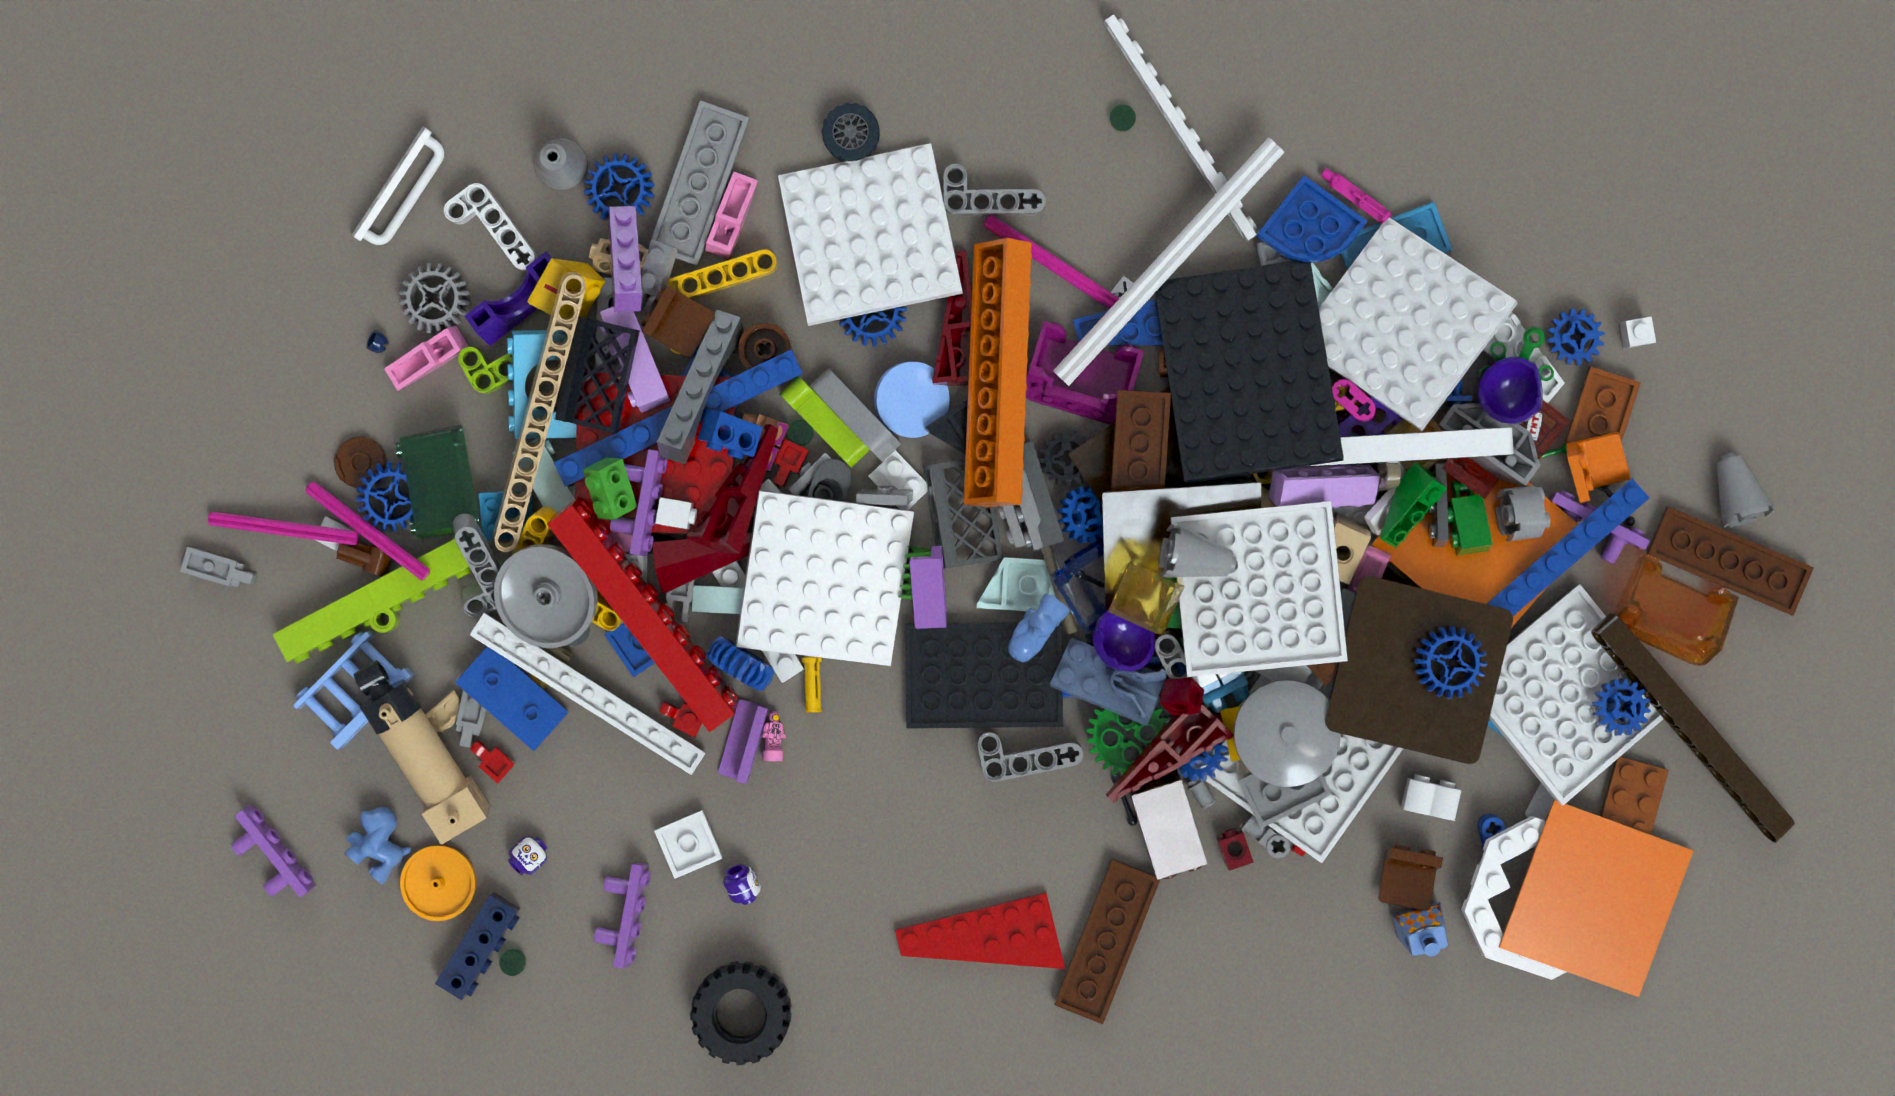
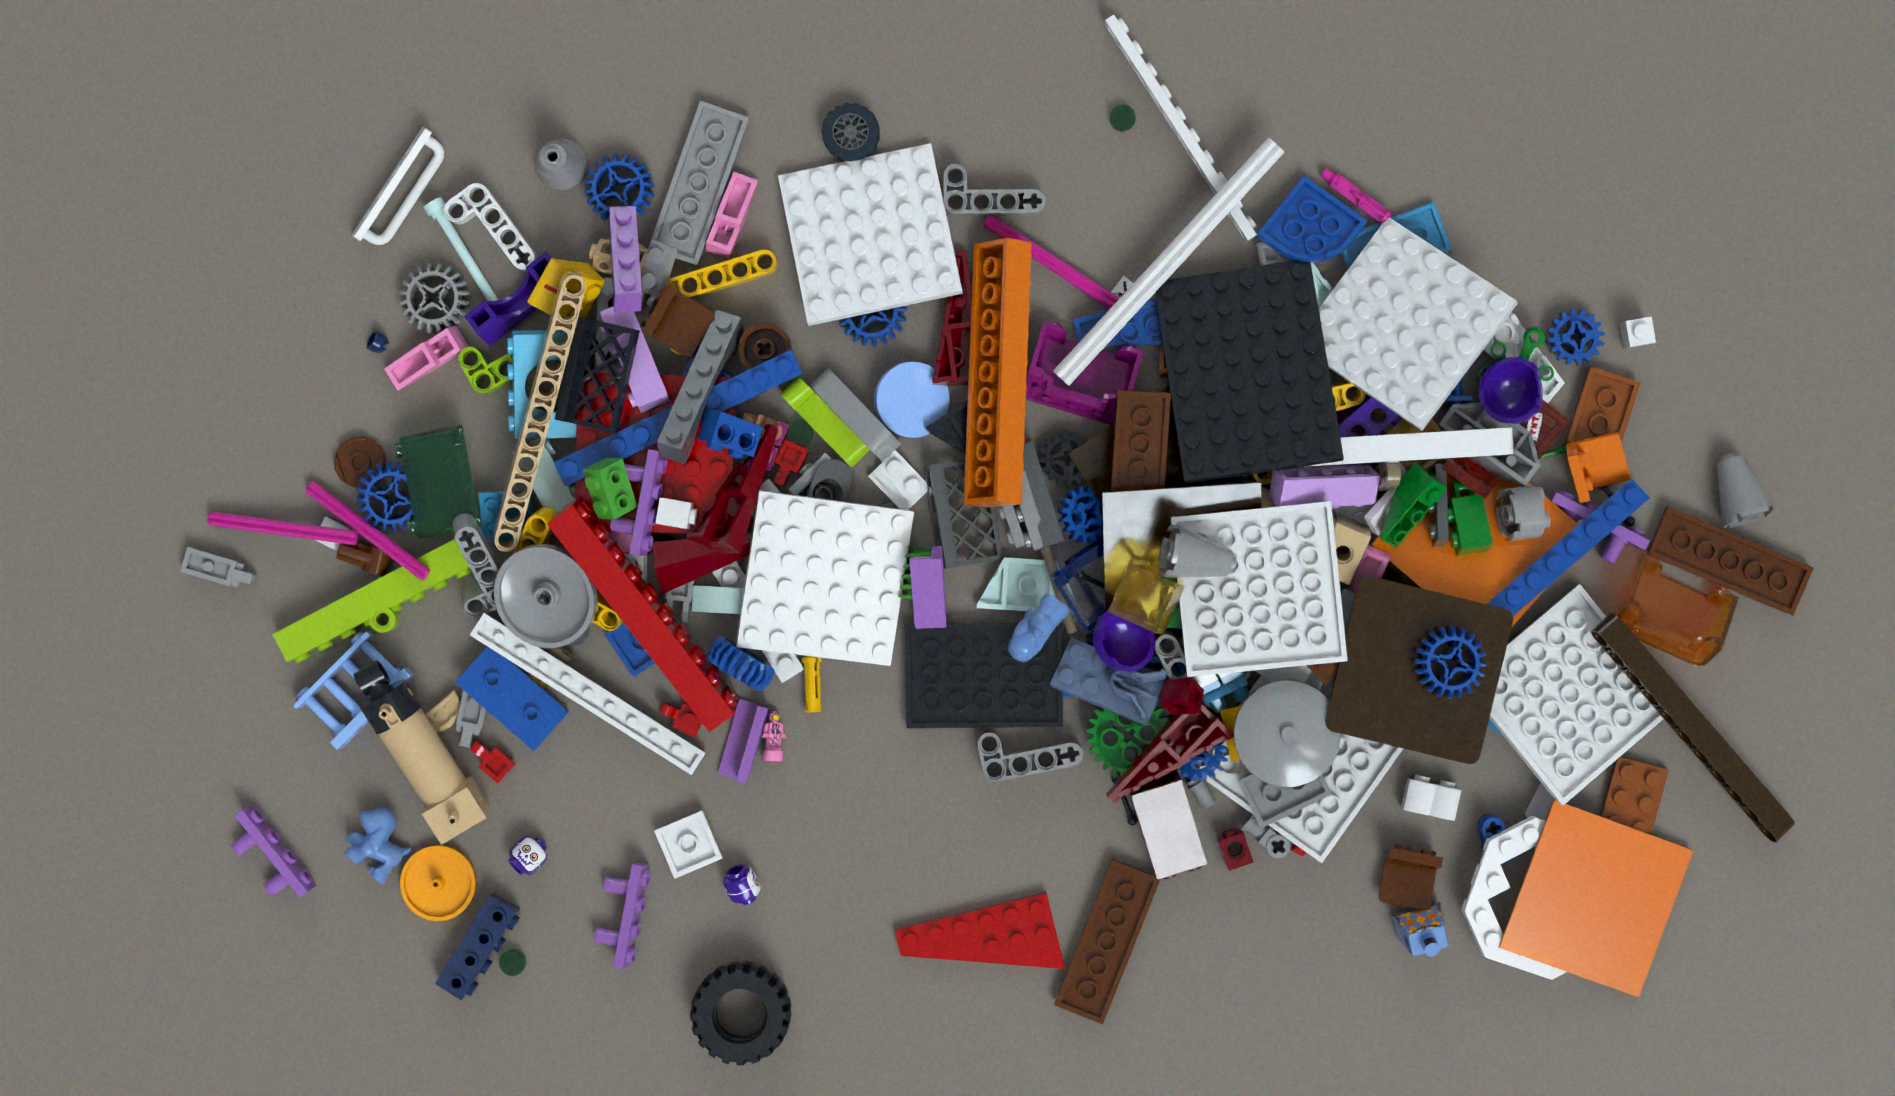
light grey plate [856,486,913,506] -> none
dark pink beam [1332,379,1376,422] -> none
blue gear [1592,679,1651,736] -> none
none -> light aqua piece [423,197,498,301]

